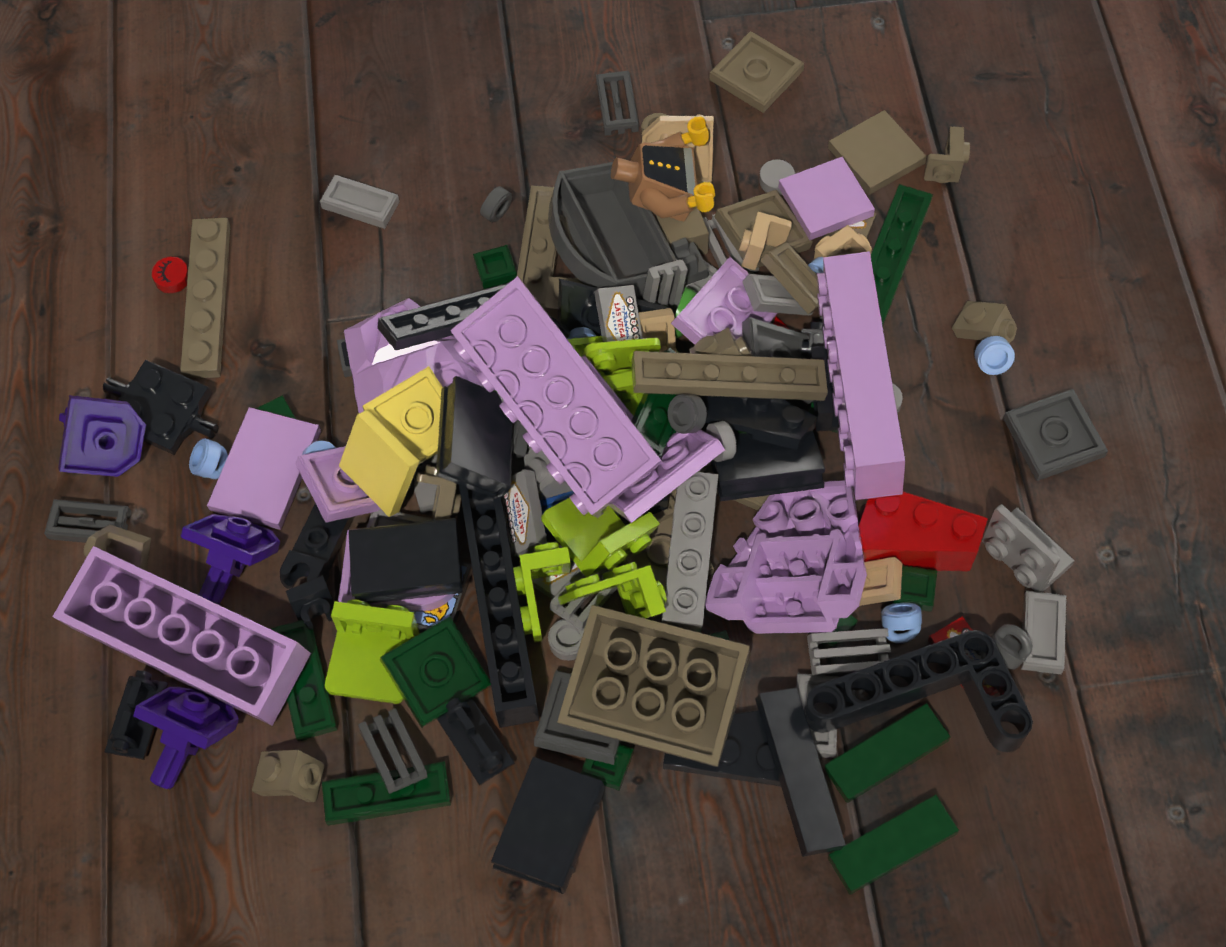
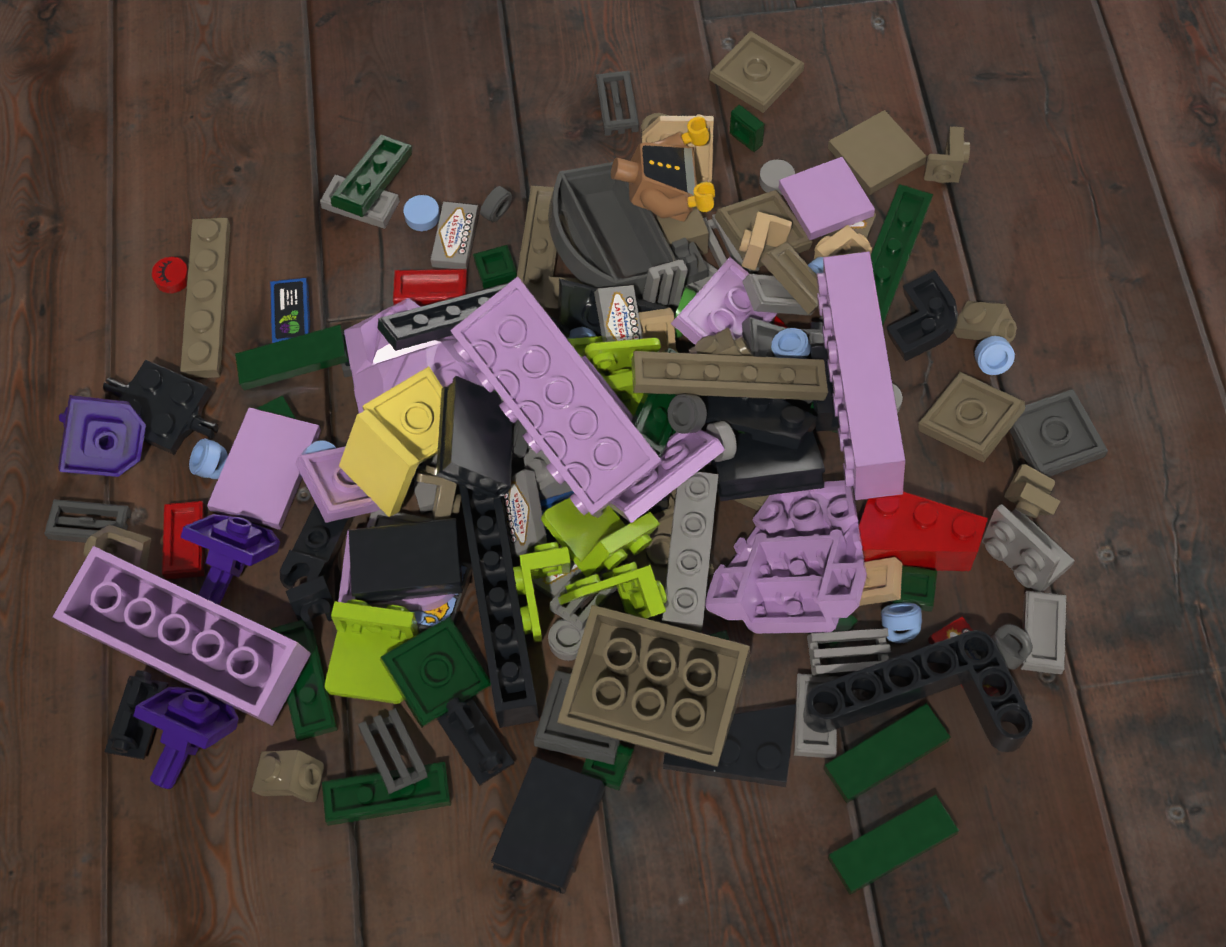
black tile [755,688,846,857] -> none
none -> red tile [162,501,206,580]
none -> dark green tile [235,325,349,390]
none -> tile [270,278,310,343]
none -> dark green tile [331,135,412,217]
none -> red tile [393,269,467,307]
none -> light blue tile [404,195,440,231]
none -> tile [431,202,479,271]
none -> dark green tile [730,104,765,152]
none -> light blue tile [771,328,811,359]
none -> black plate [887,270,958,362]
none -> dark tan tile [918,372,1025,463]
none -> dark tan bracket [1004,464,1060,518]

